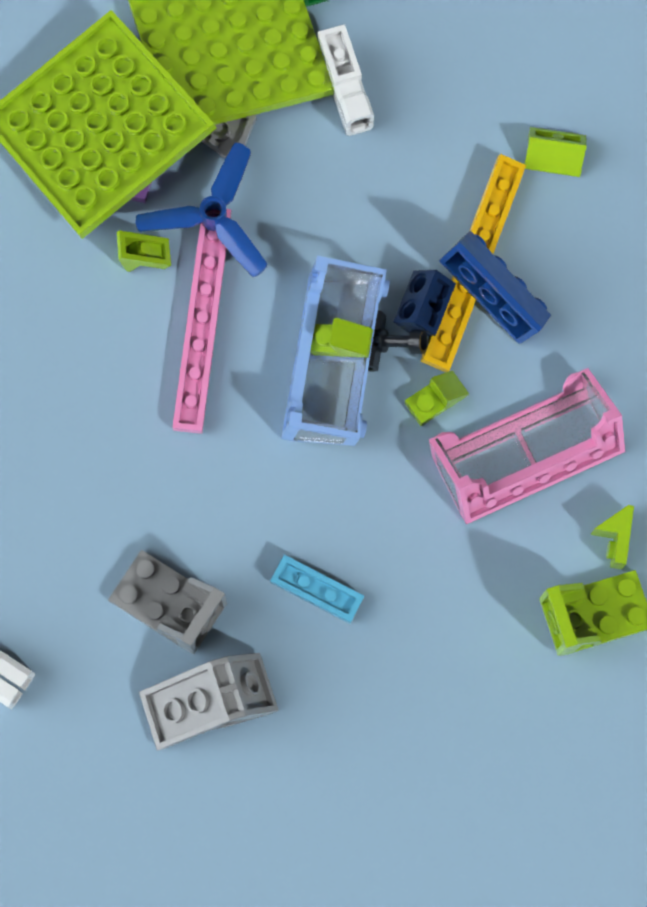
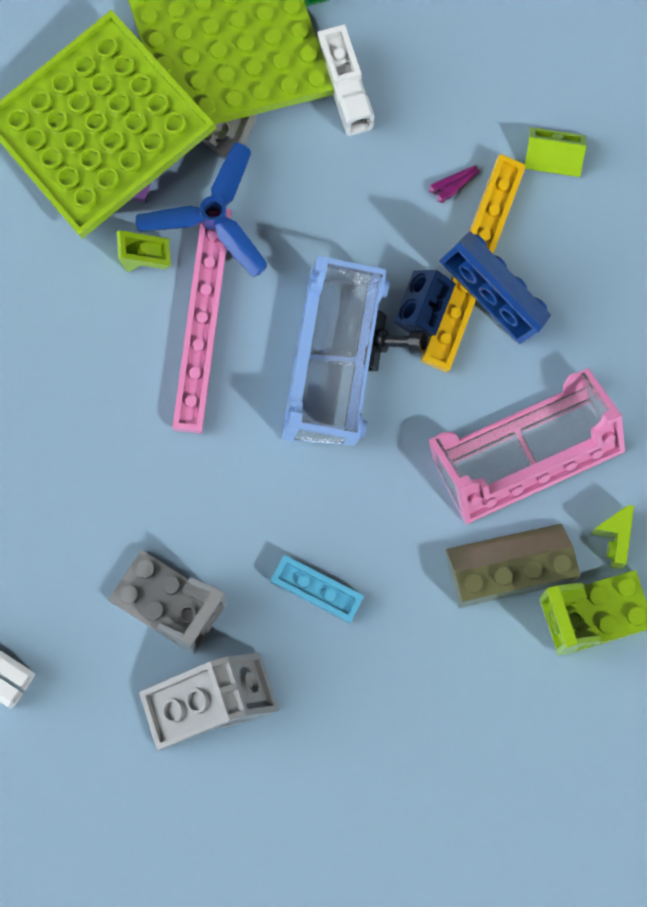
lime slope [310,318,373,358] -> none
lime slope [404,370,469,426] -> none
none -> magenta piece [429,165,480,203]
none -> olive slope [445,524,581,608]

